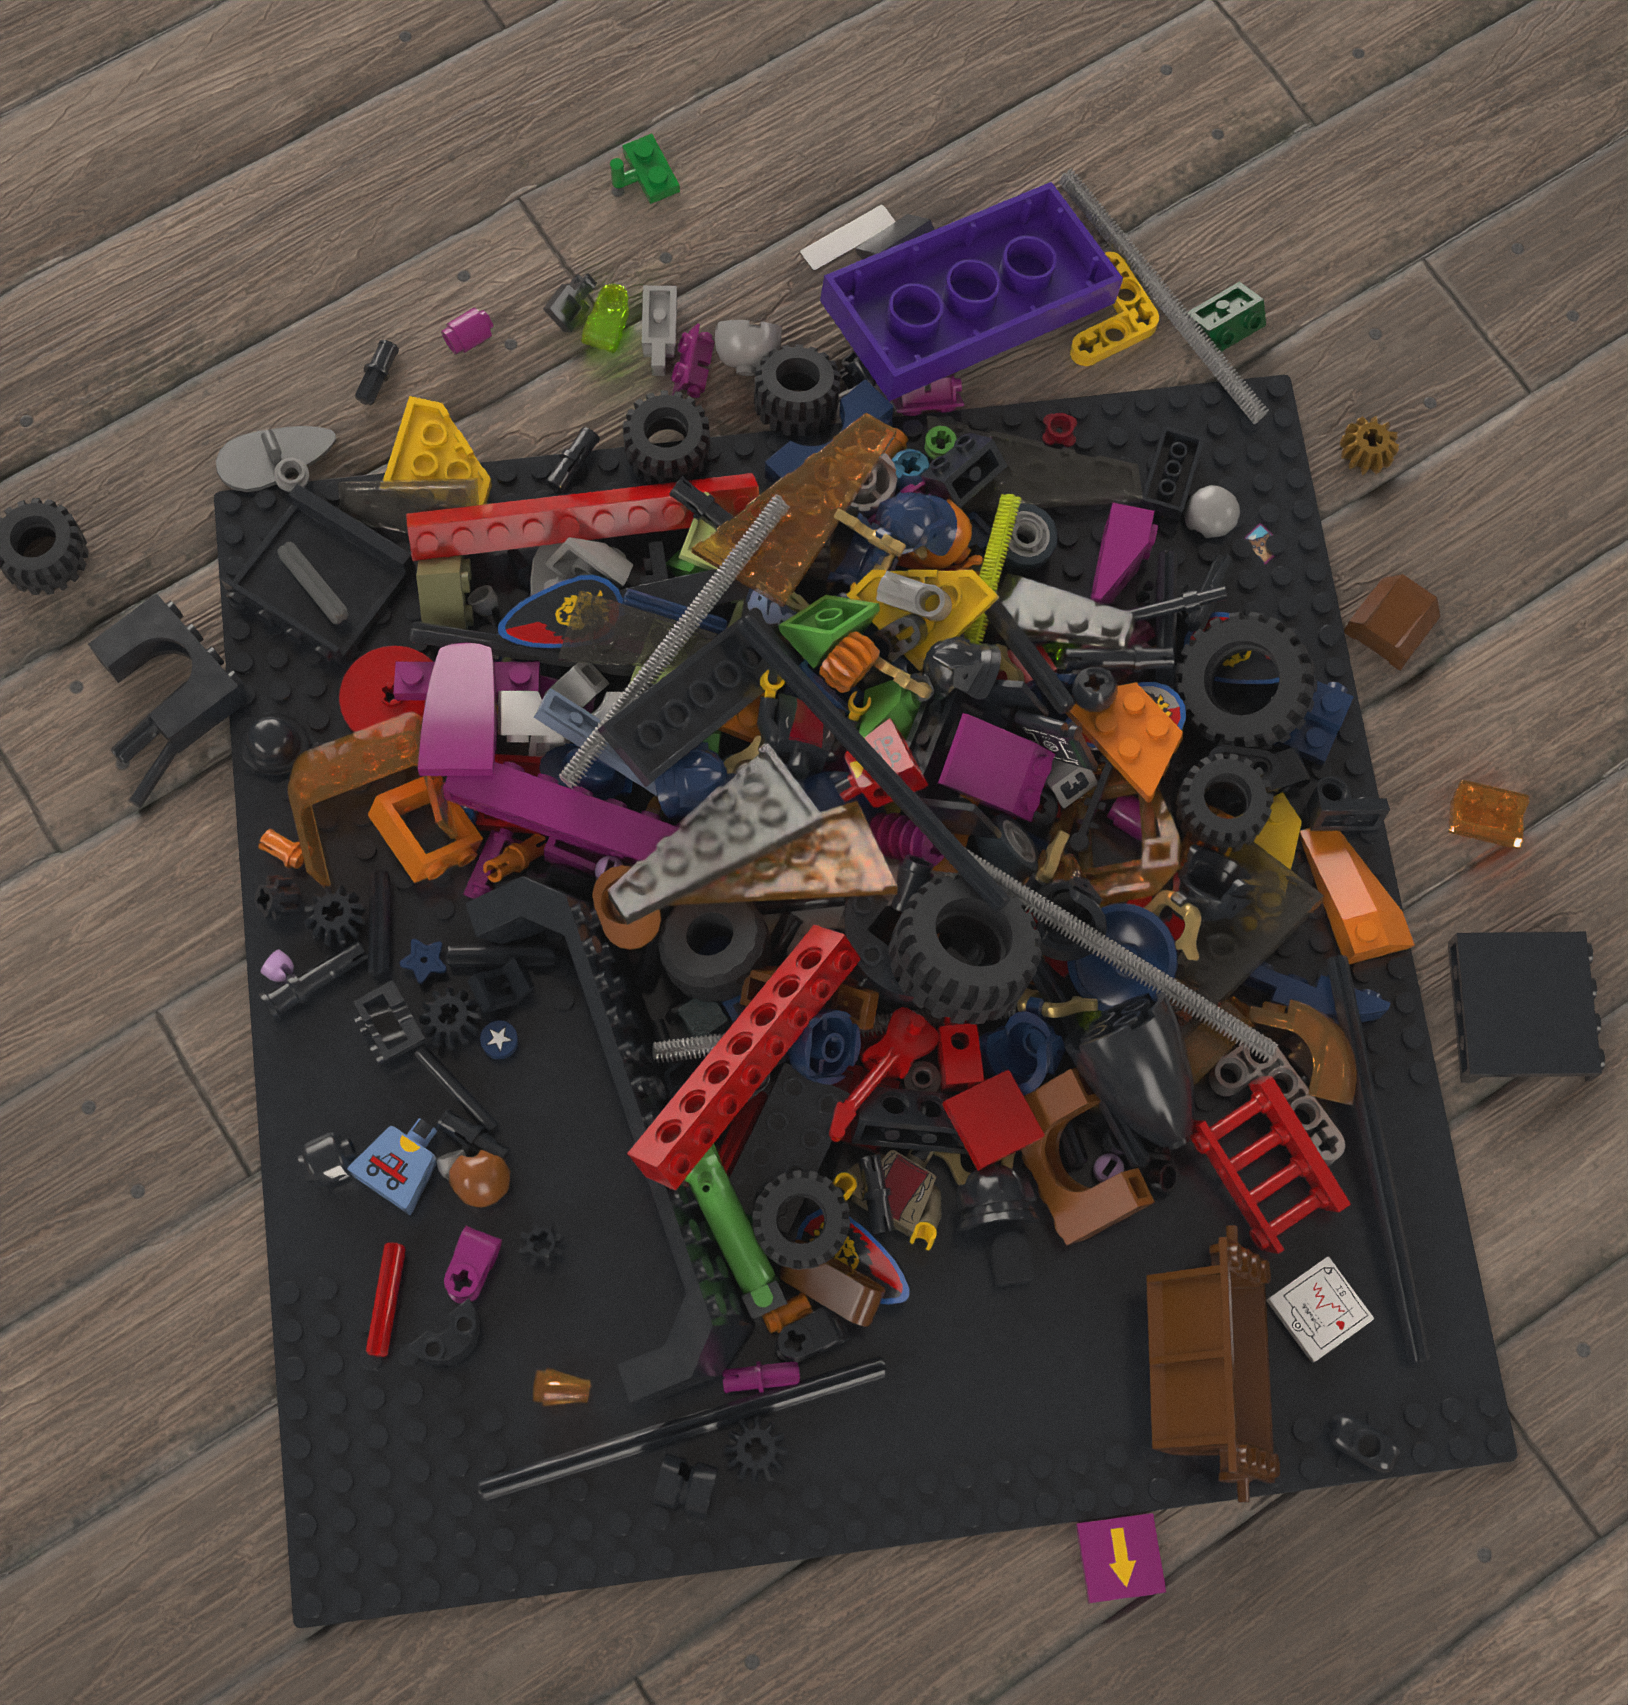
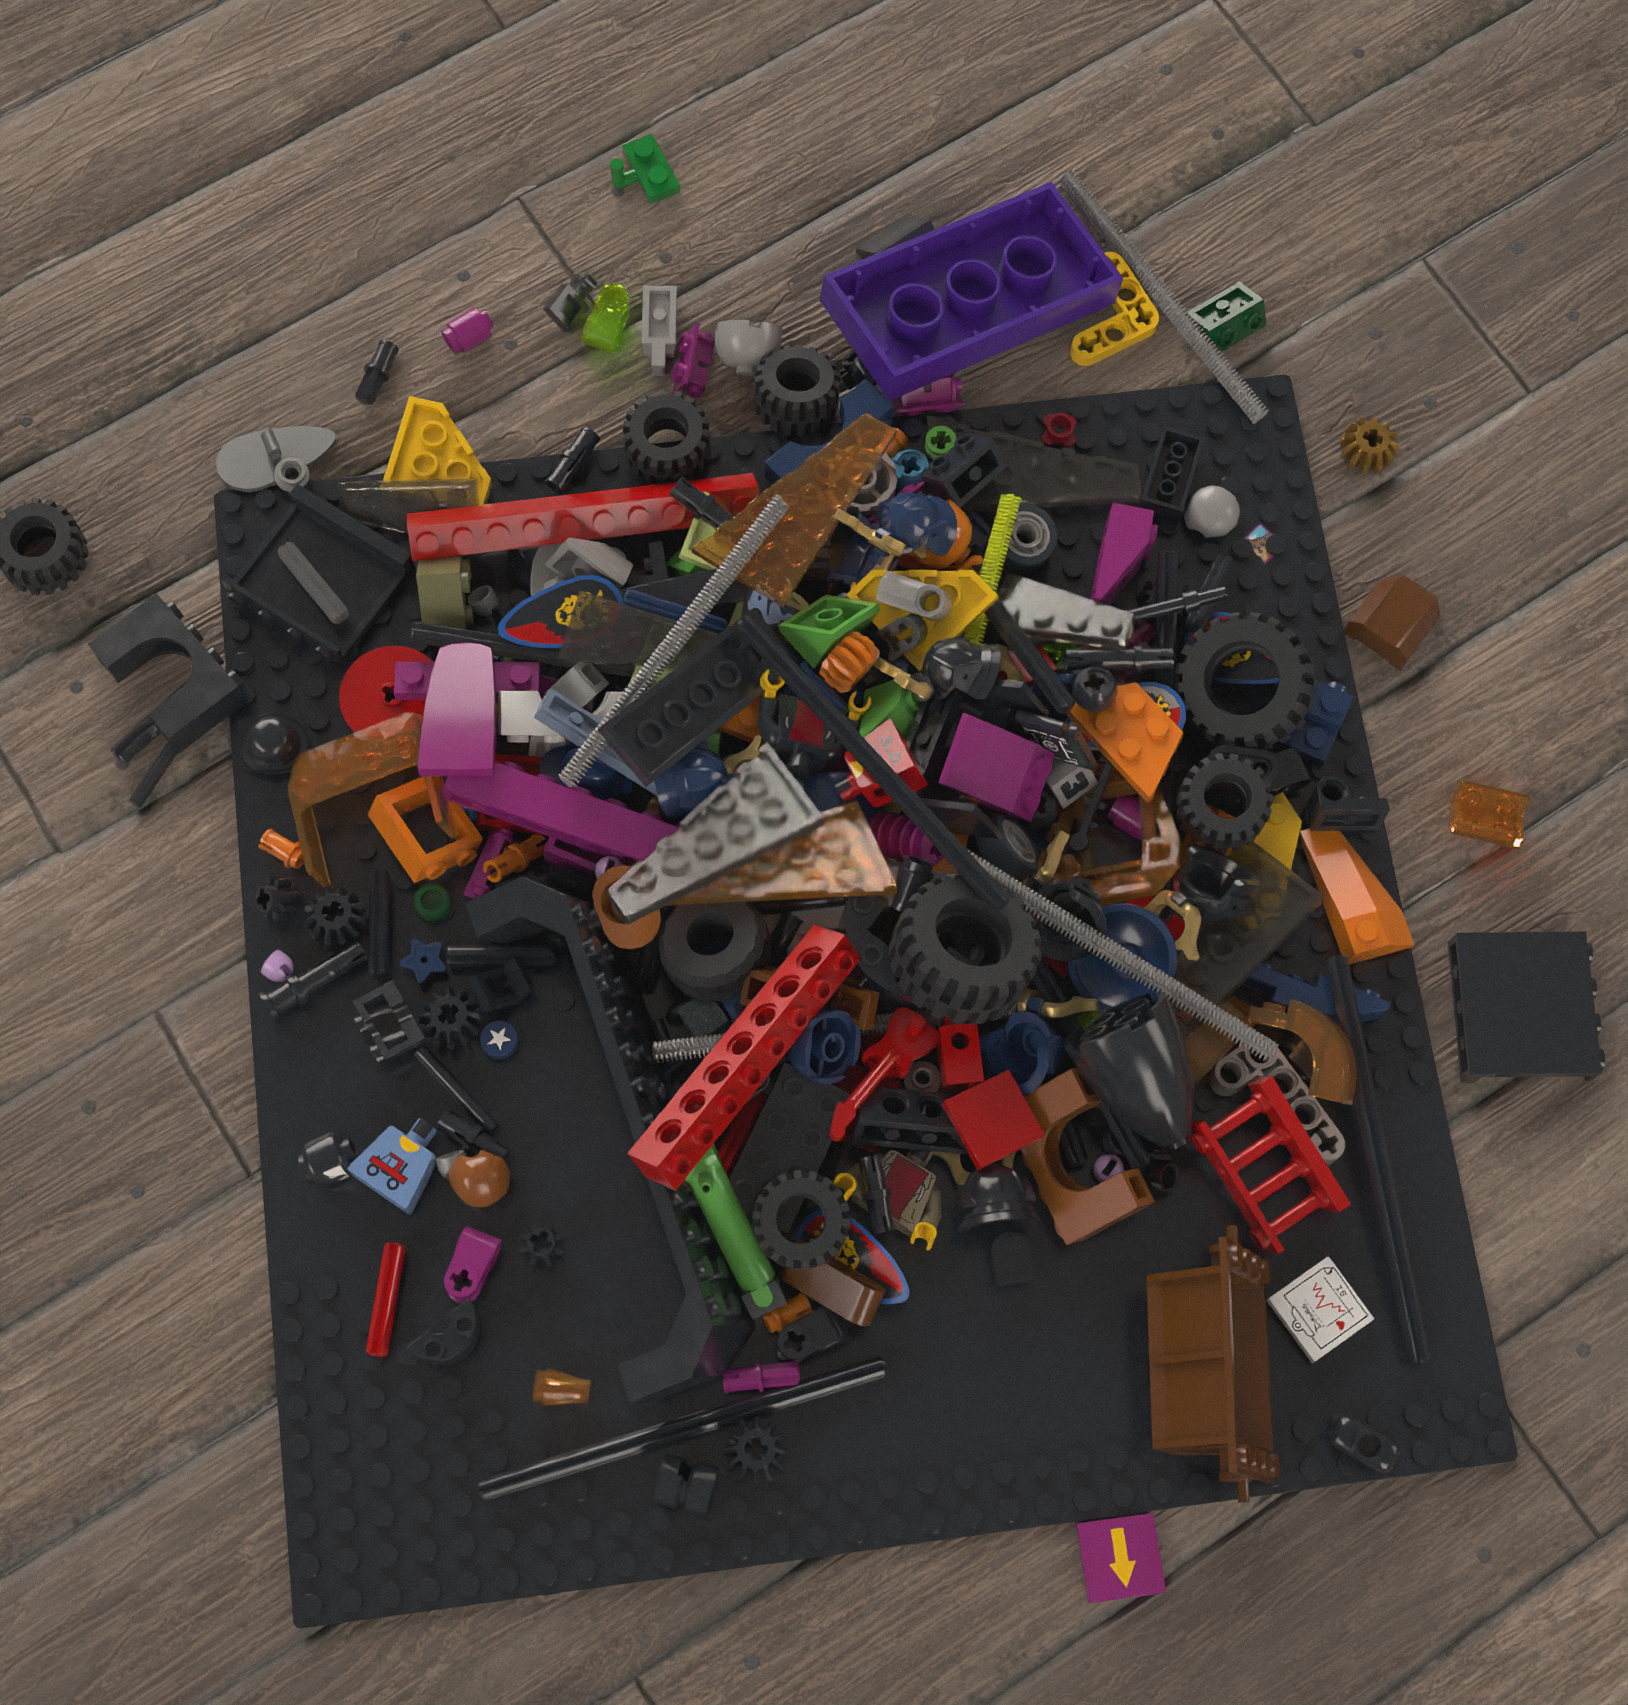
white sticker [800,205,896,270] -> none
none -> dark green tile [414,883,451,921]

